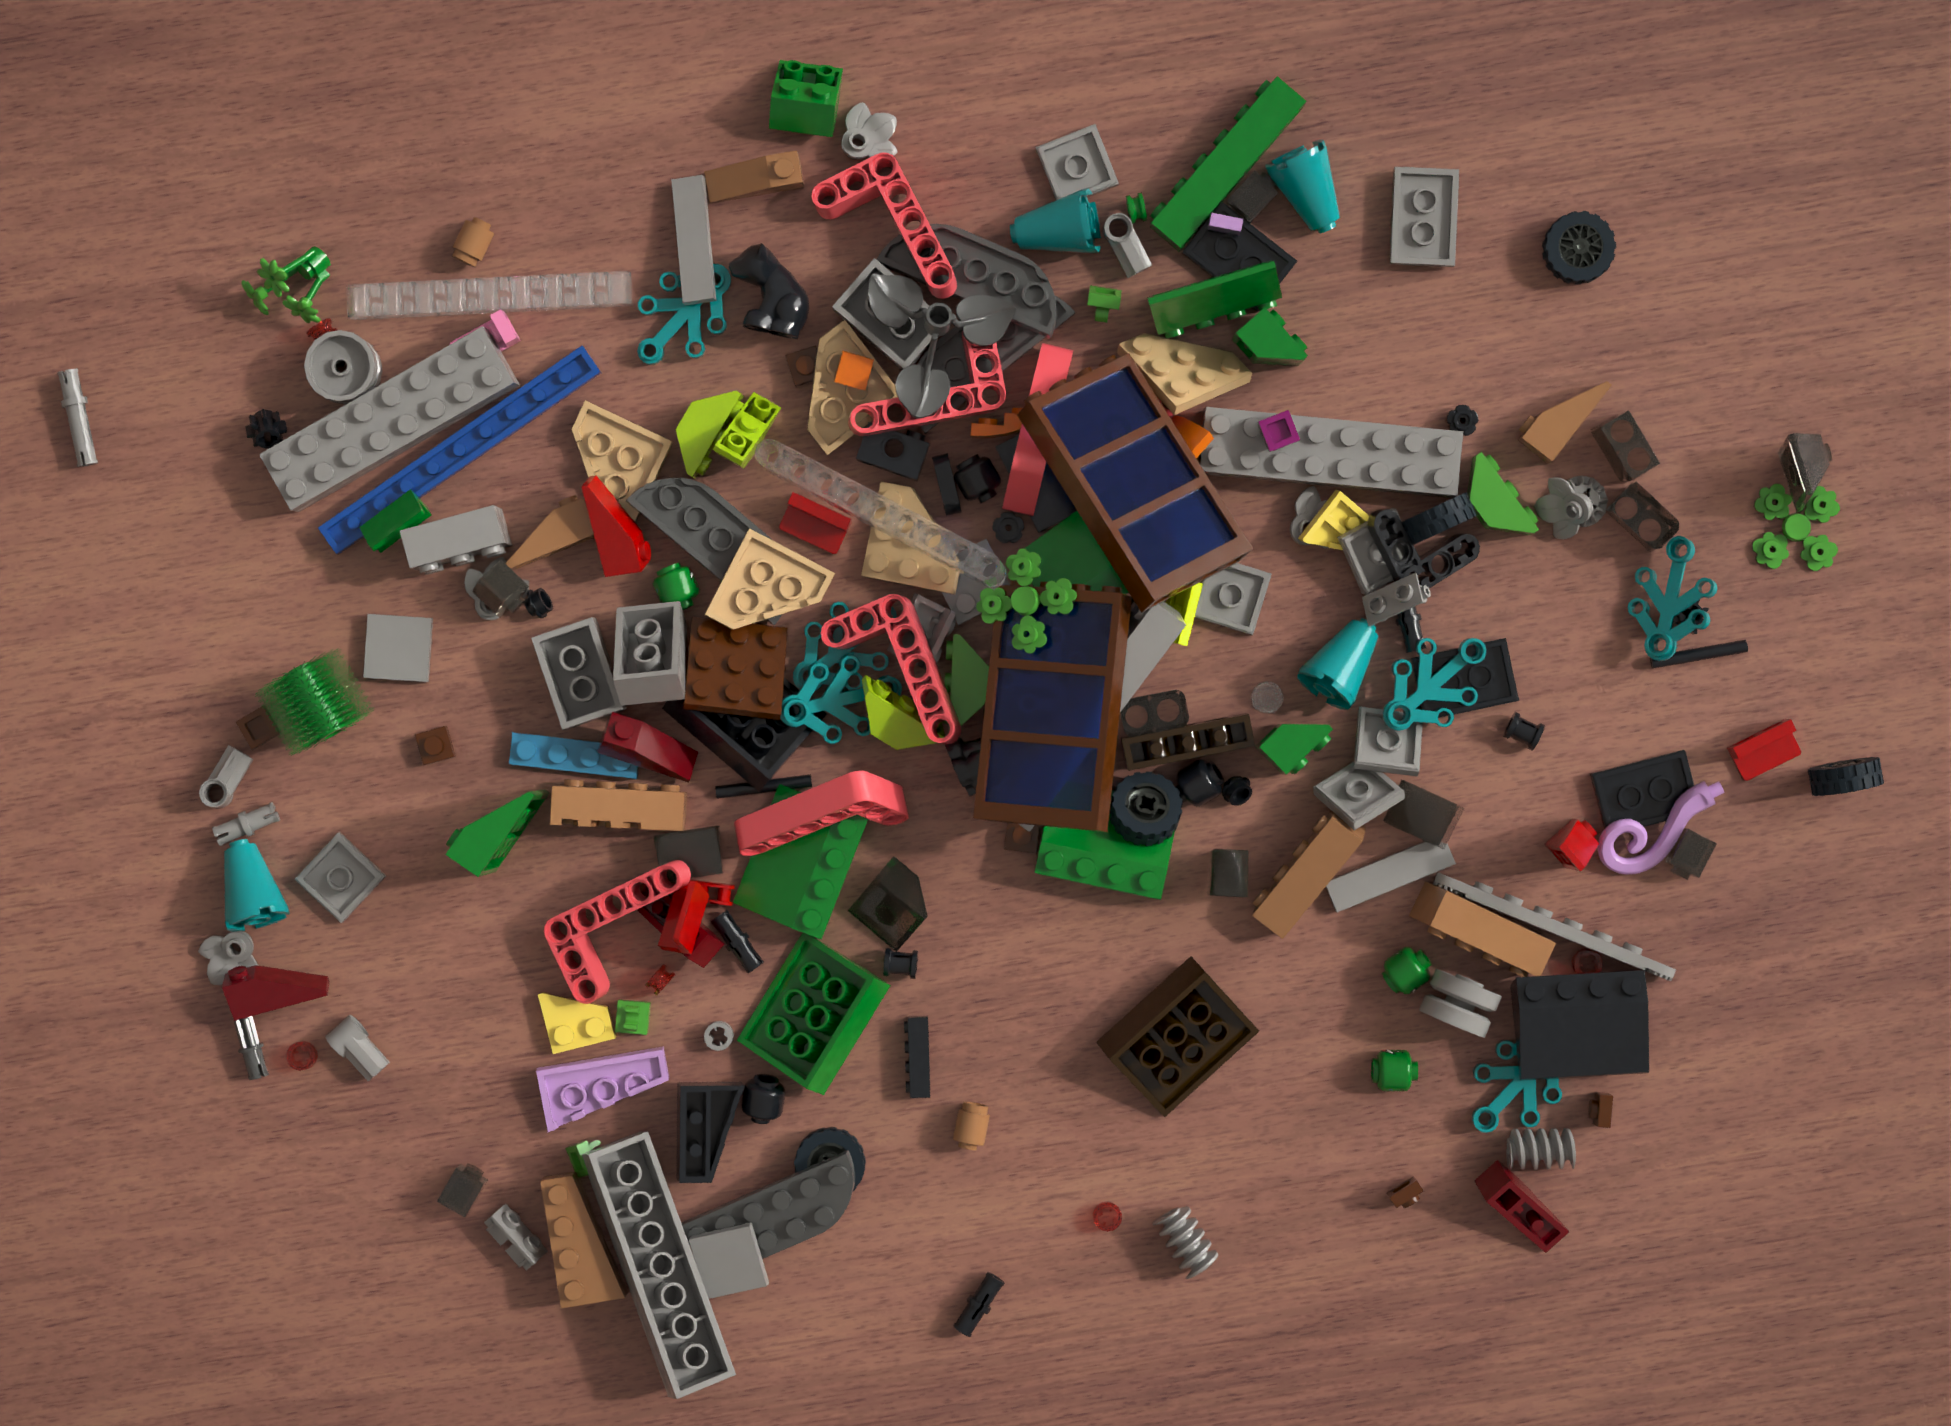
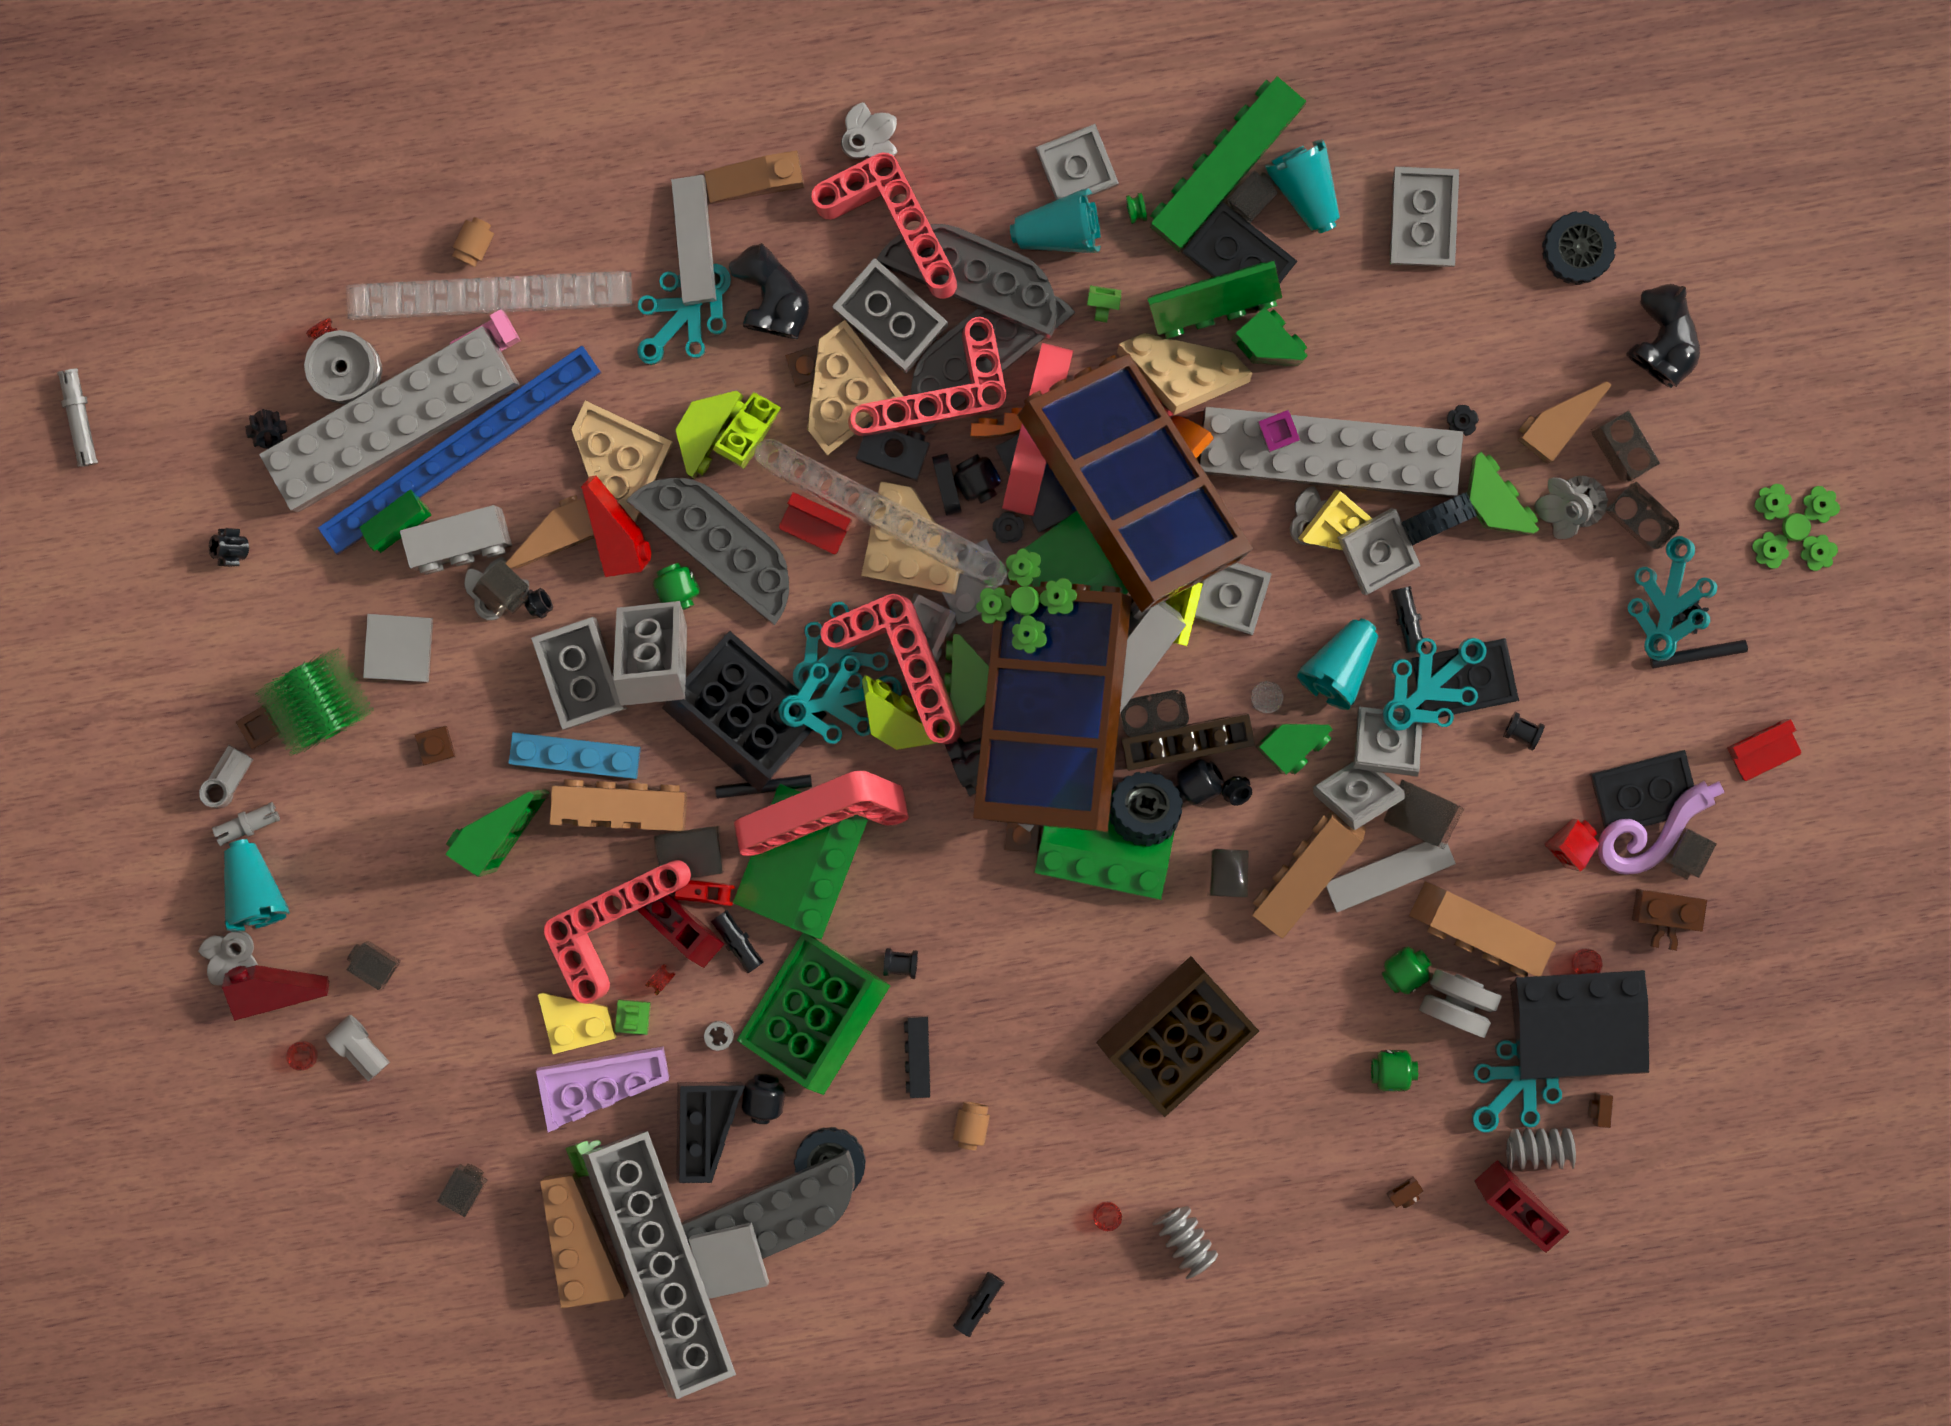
dark grey axle [234,1016,269,1080] -> none
plant [241,246,331,323] -> none
light grey tile [295,832,386,923] -> none
light grey hinge [484,1203,548,1271] -> none
dark red slope [597,712,698,783] -> none
red panel [658,880,709,955] -> none
reddish brown plate [683,617,788,720] -> none
tan plate [704,528,835,630] -> none
green slope [769,60,843,137] -> none
orange tile [834,350,874,391] -> none
clear smoke slope [848,856,928,952] -> none
dark grey plant [868,274,1016,419] -> none
light grey piece [1103,213,1152,278] -> none
lavender tile [1207,213,1243,236] -> none
light grey hinge [1362,573,1431,627] -> none
black beam [1367,509,1480,588] -> none
light grey plate [1433,872,1676,981] -> none
clear smoke slope [1778,433,1832,513] -> none
black wheel [1808,757,1884,796] -> none
none -> black gear [209,528,249,567]
none -> clear smoke brick [346,941,401,990]
none -> black animal [1626,284,1700,388]
none -> reddish brown brick [1632,889,1707,951]

